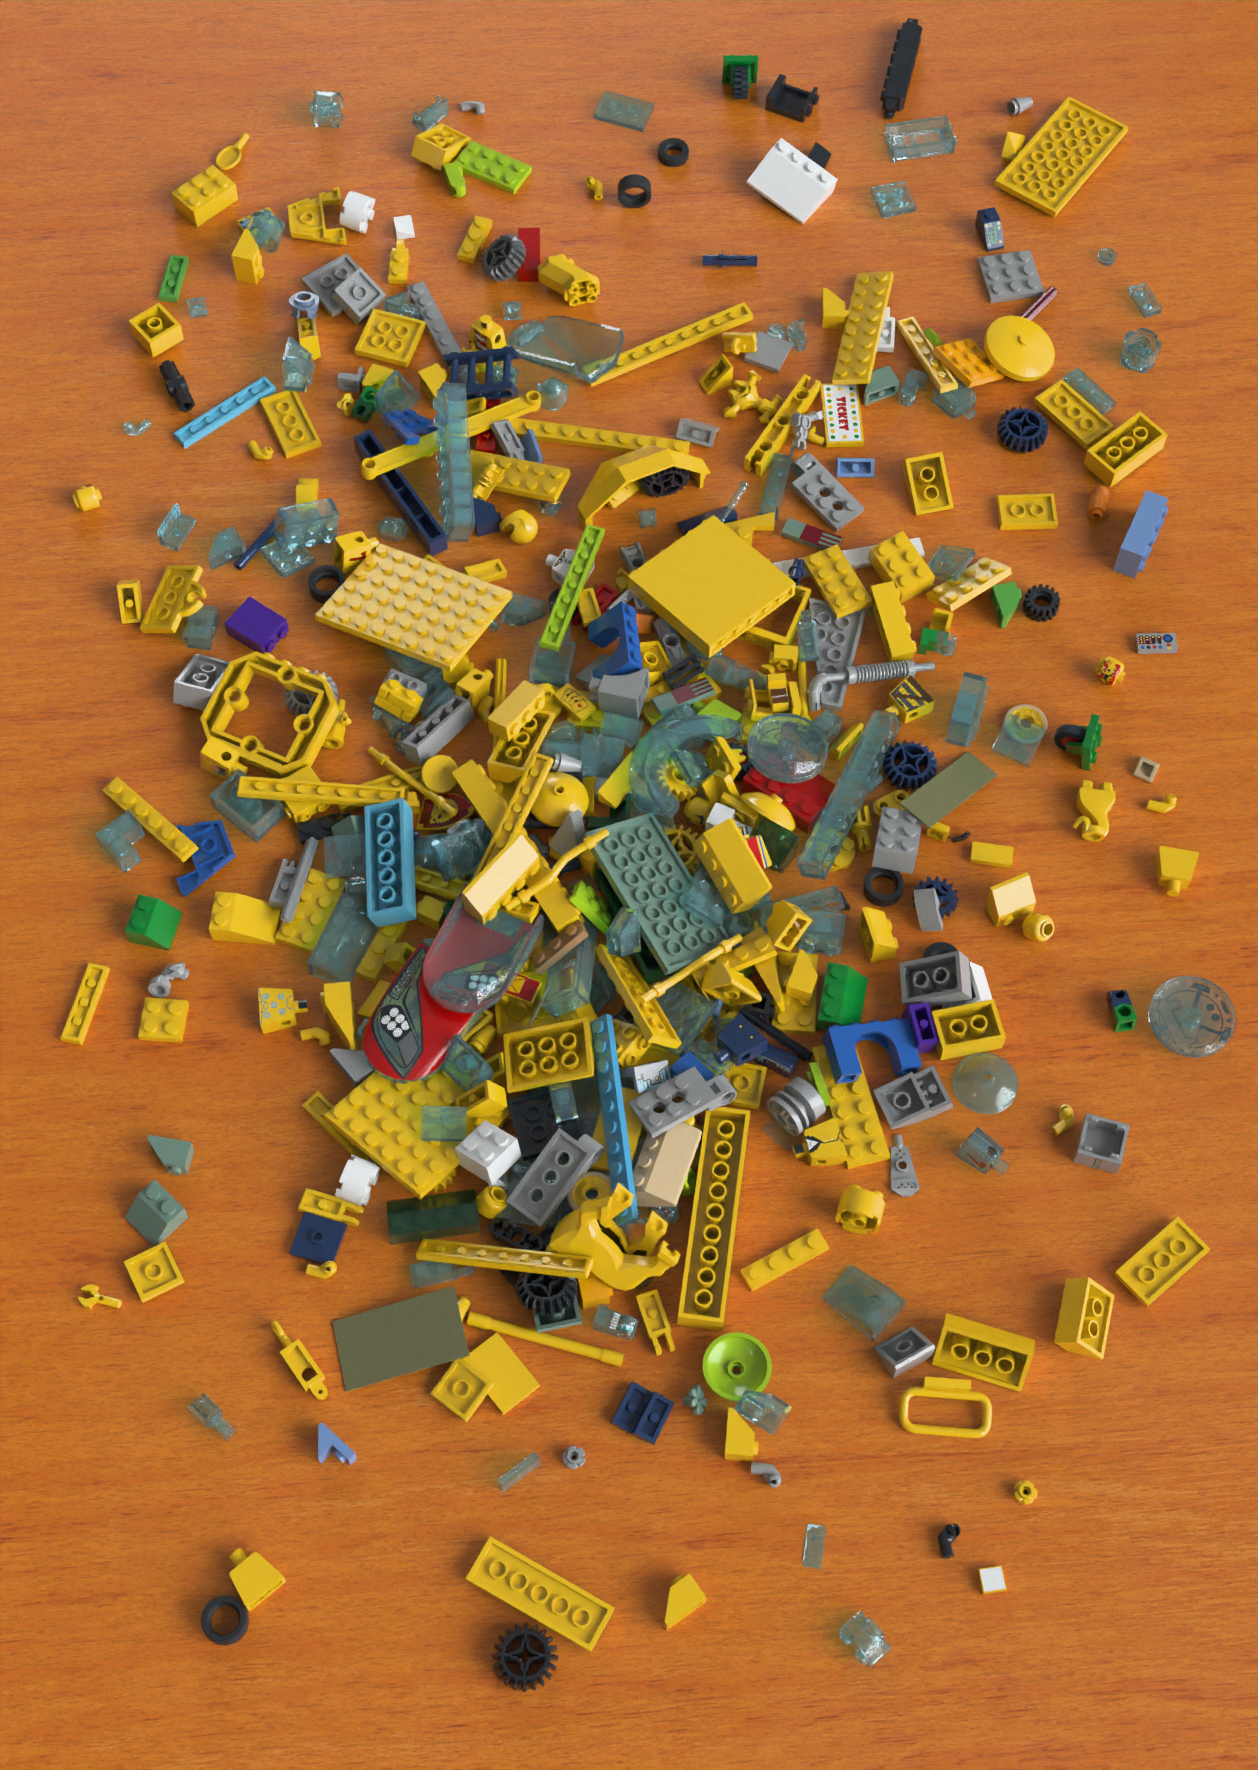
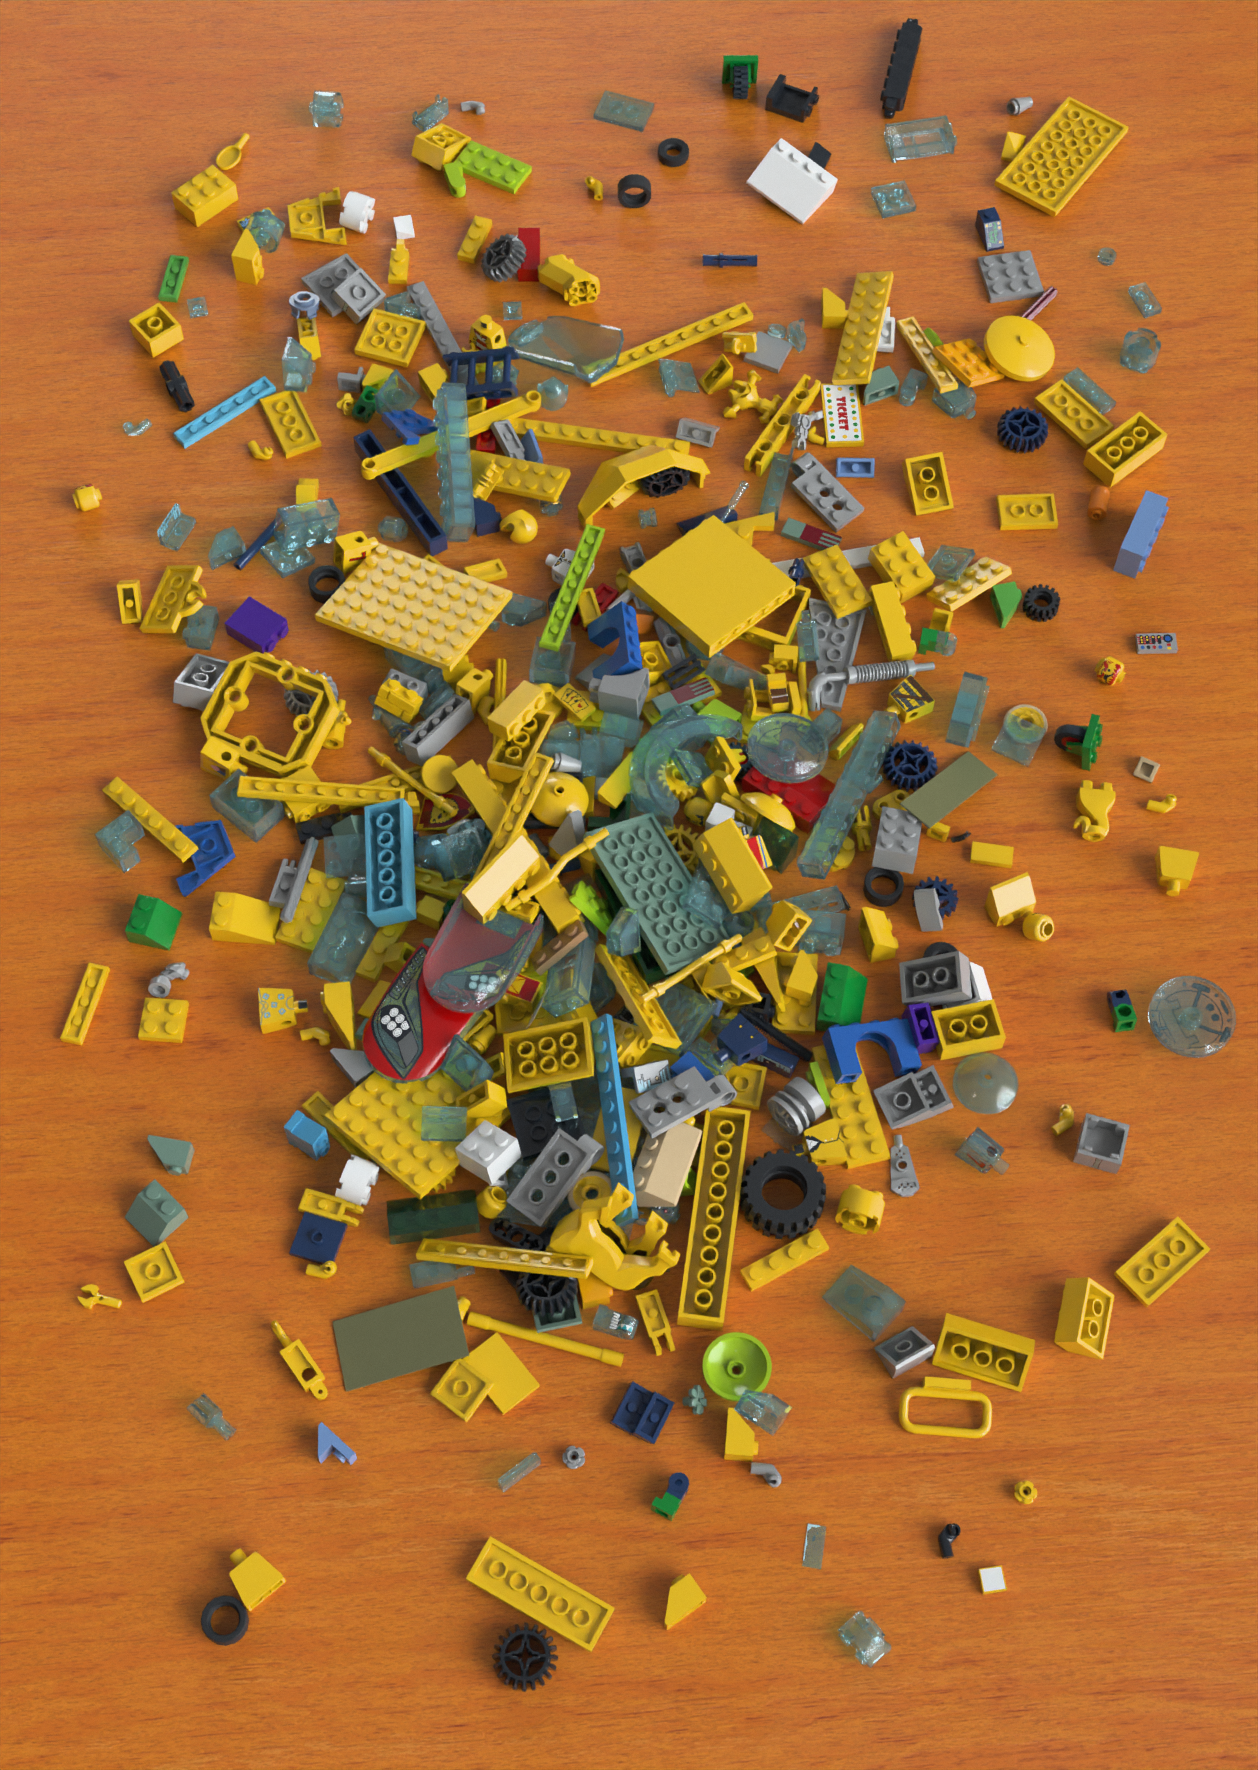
none -> dark azure hips [284,1110,330,1161]
none -> leg [651,1472,689,1522]
none -> clear light blue hinge [658,358,700,397]
none -> black tyre [740,1149,826,1239]

